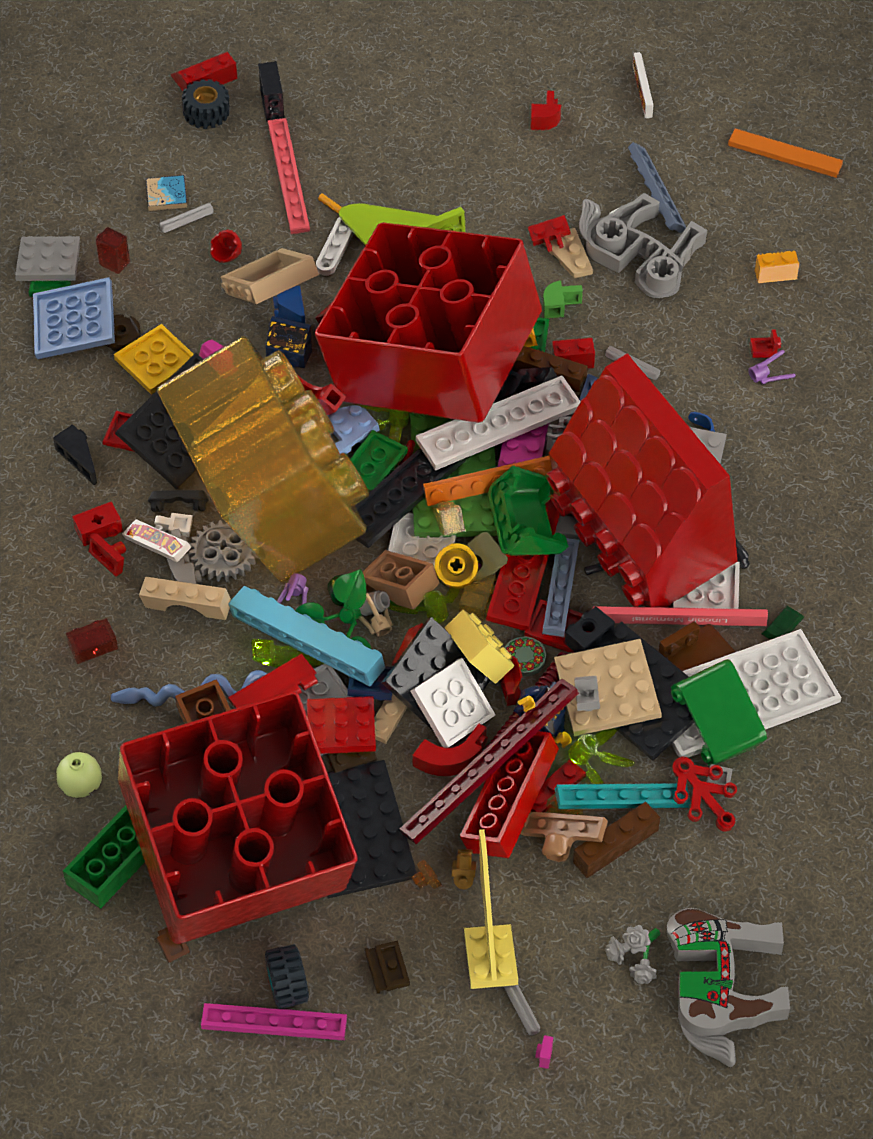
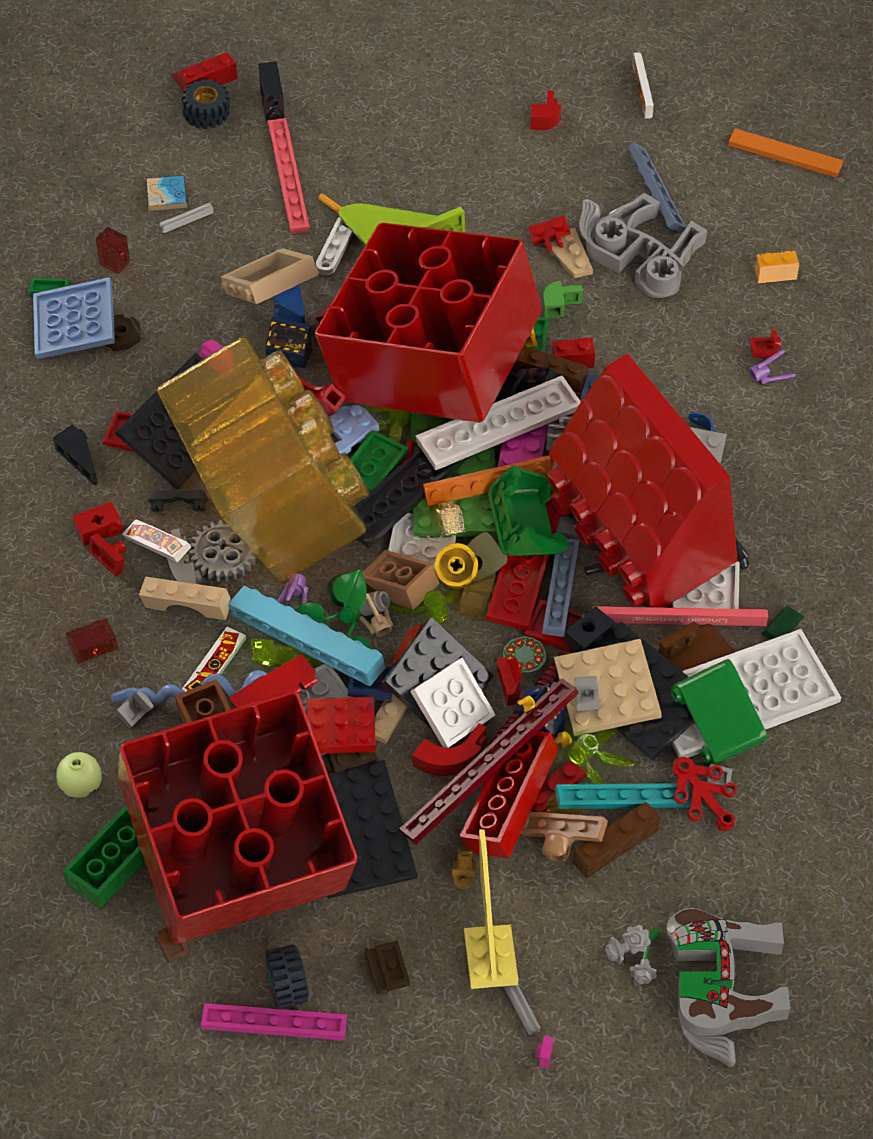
light grey plate [15,236,80,281] -> none
yellow plate [114,324,194,395] -> none
white plate [155,513,193,537] -> none
red hair [210,229,242,263] -> none
clear orange tile [412,860,442,889] -> none
light yellow brick [444,609,515,684] -> none
light grey axle [605,346,660,380] -> none
none -> light grey bracket [114,691,154,728]
none -> tile [182,627,246,692]

